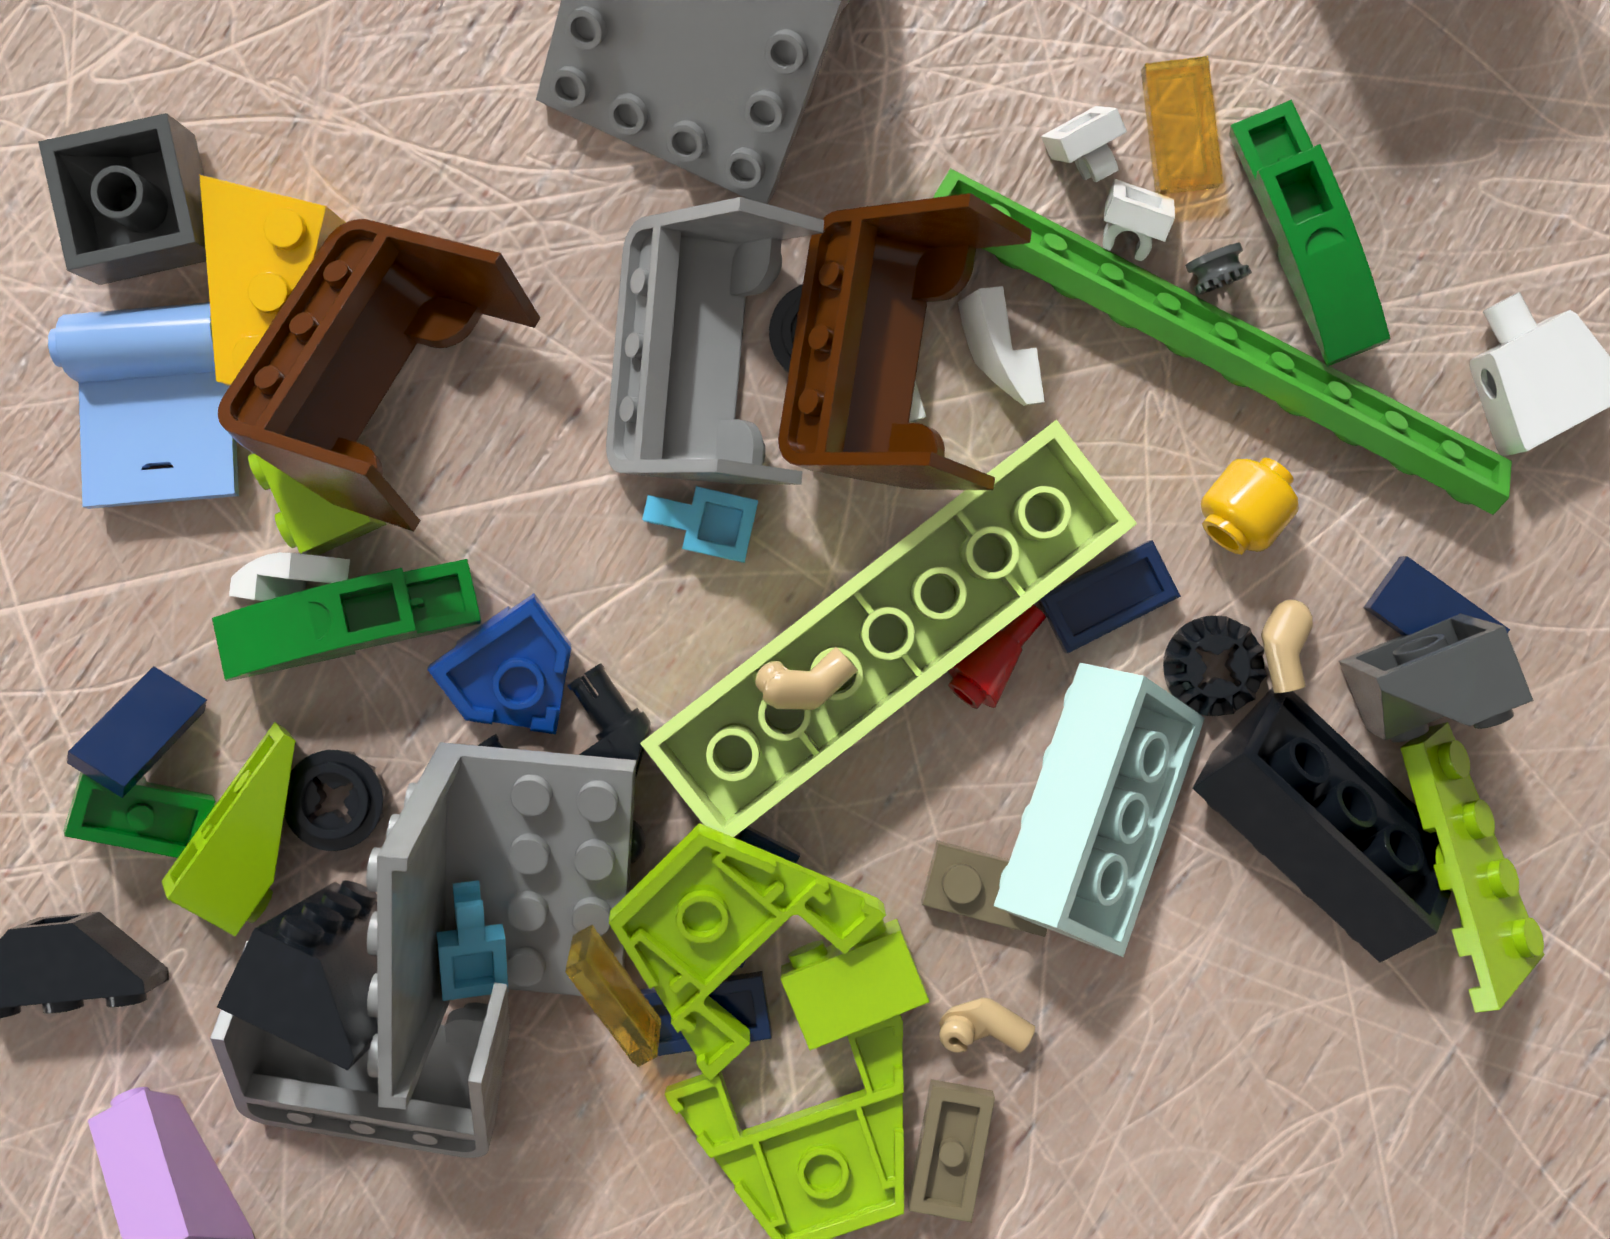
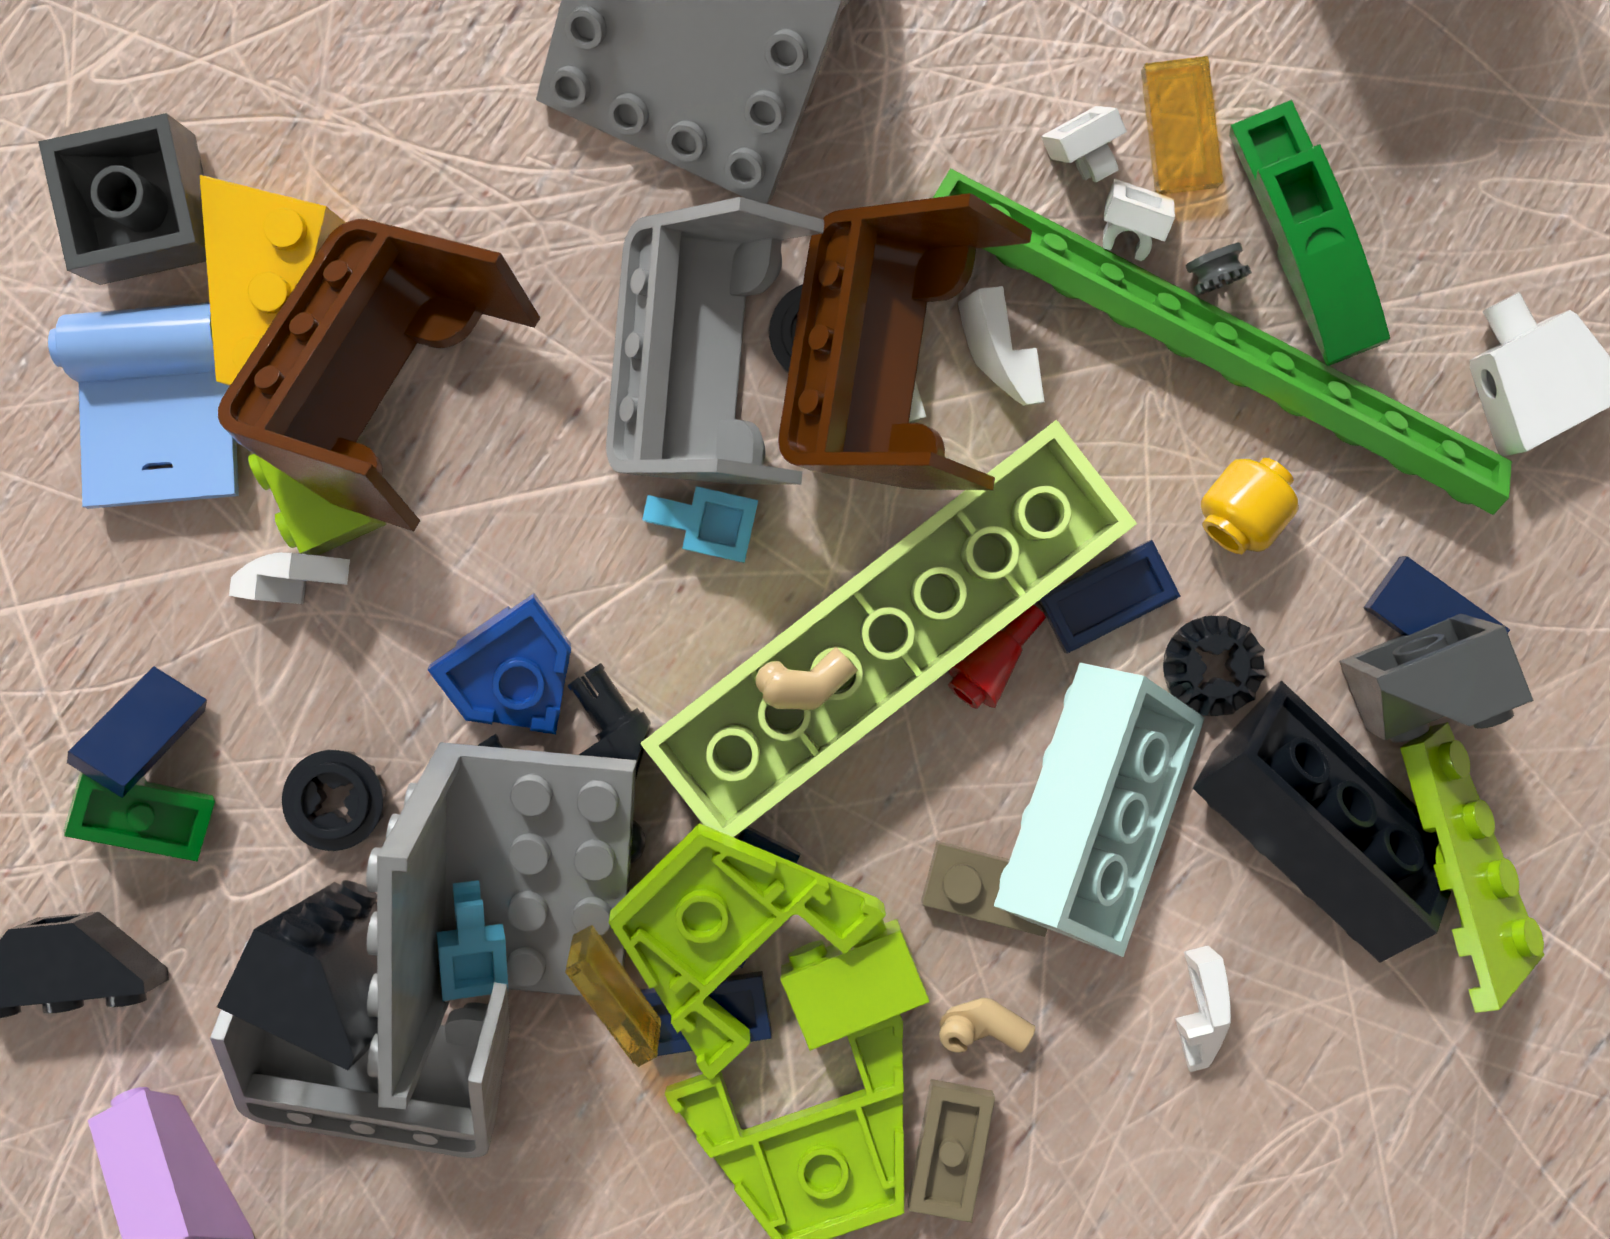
lime slope [161,722,295,937] -> none
green slope [212,559,481,682] -> none
tan arm [1261,600,1313,693] -> none
none -> white slope [1175,946,1231,1072]

